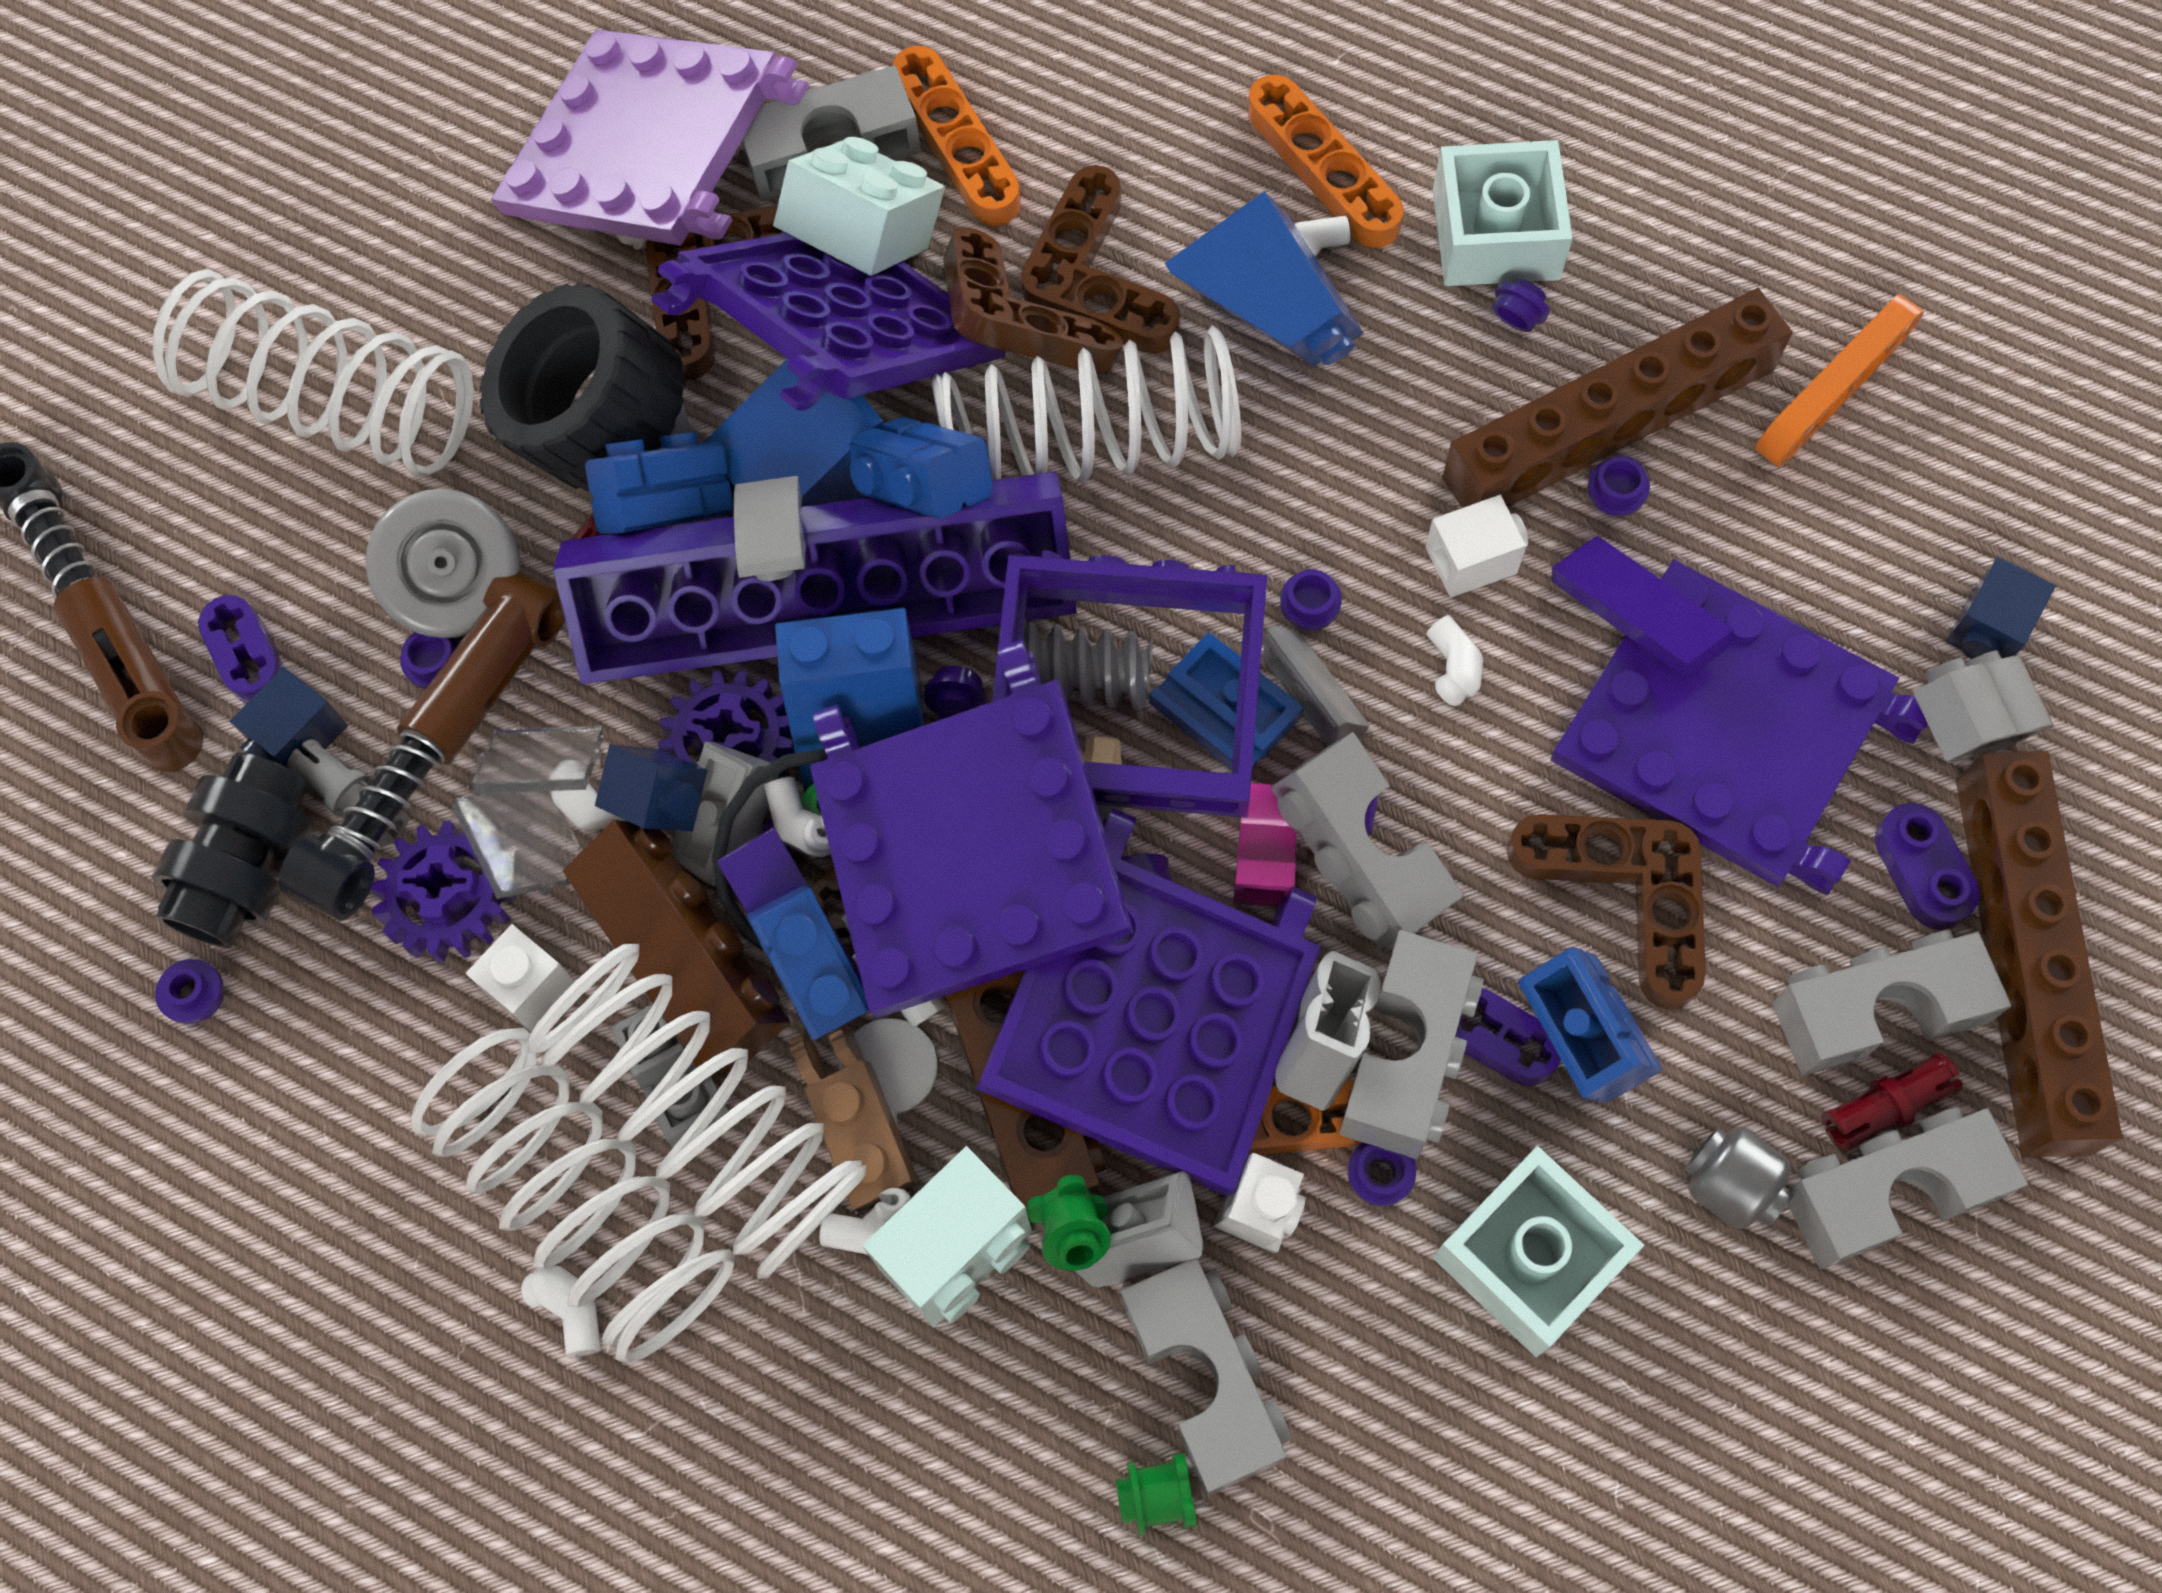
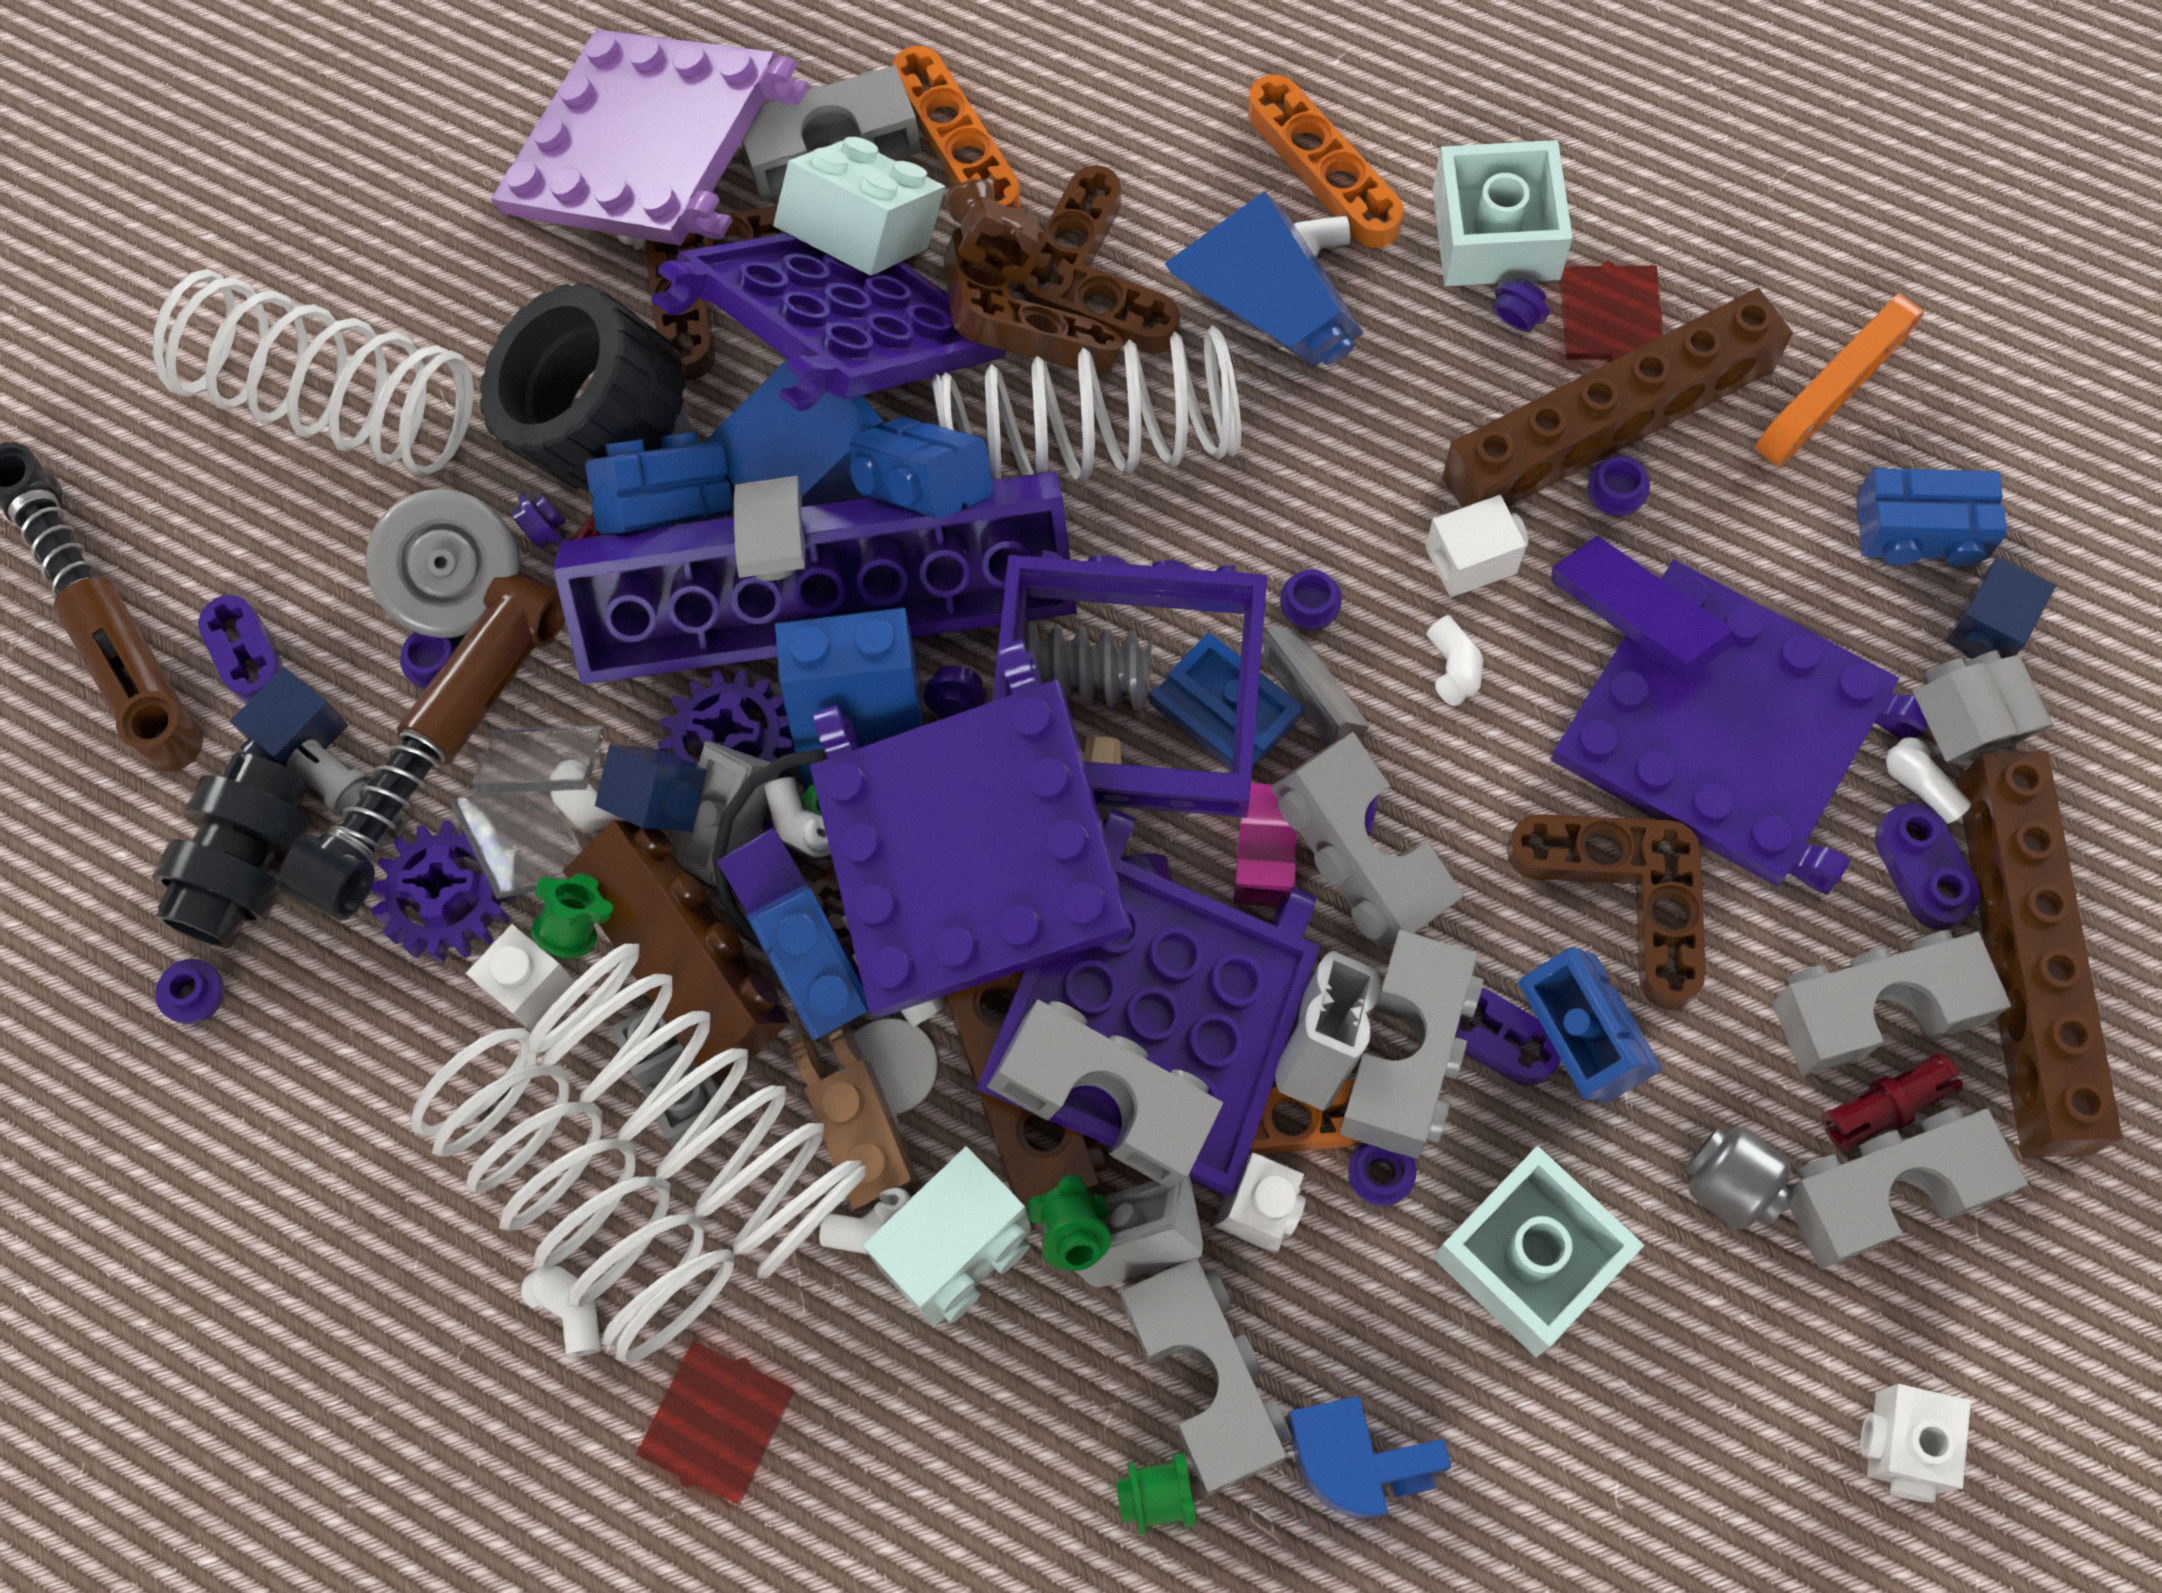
none -> dark purple plate [510,491,566,549]
none -> green brick [530,874,613,959]
none -> clear red piece [636,1341,795,1505]
none -> reddish brown animal [946,175,1042,284]
none -> light grey arch [987,999,1224,1189]
none -> blue brick [1286,1396,1452,1519]
none -> clear red piece [1559,261,1664,362]
none -> blue brick [1856,468,2007,567]
none -> white brick [1860,1384,1971,1502]
none -> white arm [1886,737,1971,824]

